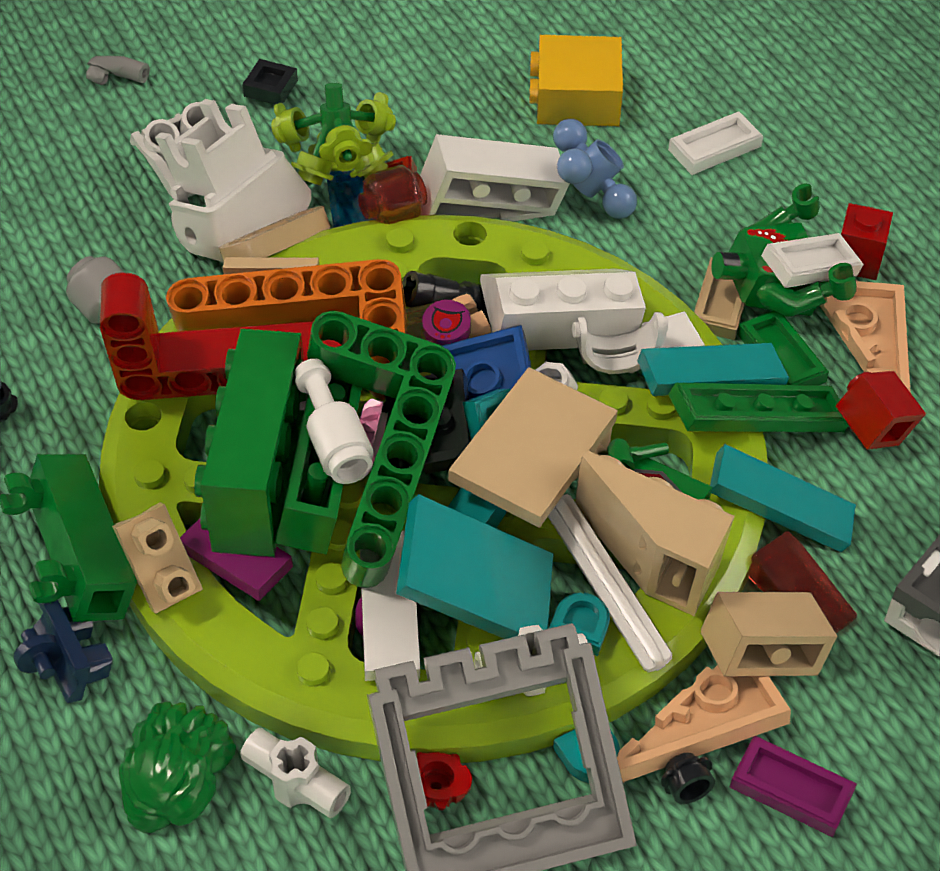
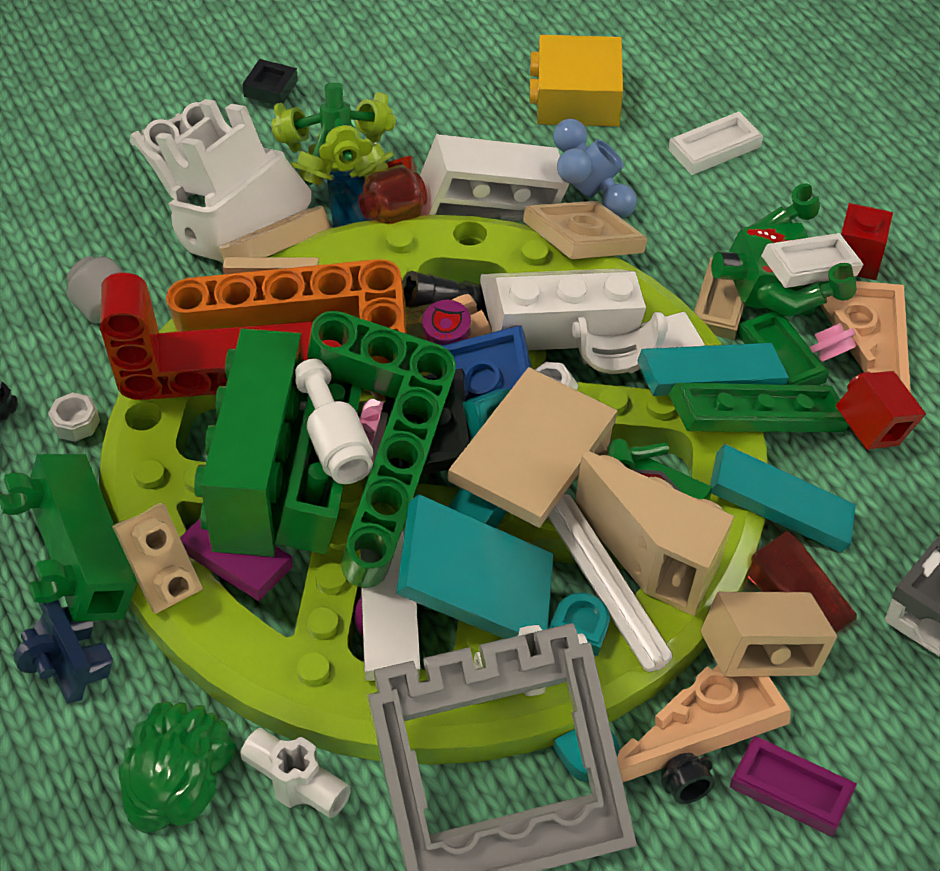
light grey arm [86,56,150,85] -> none
red animal [417,752,472,811] -> none
none -> white tile [48,393,100,442]
none -> tan tile [523,201,647,259]
none -> bright pink plate [810,323,856,362]

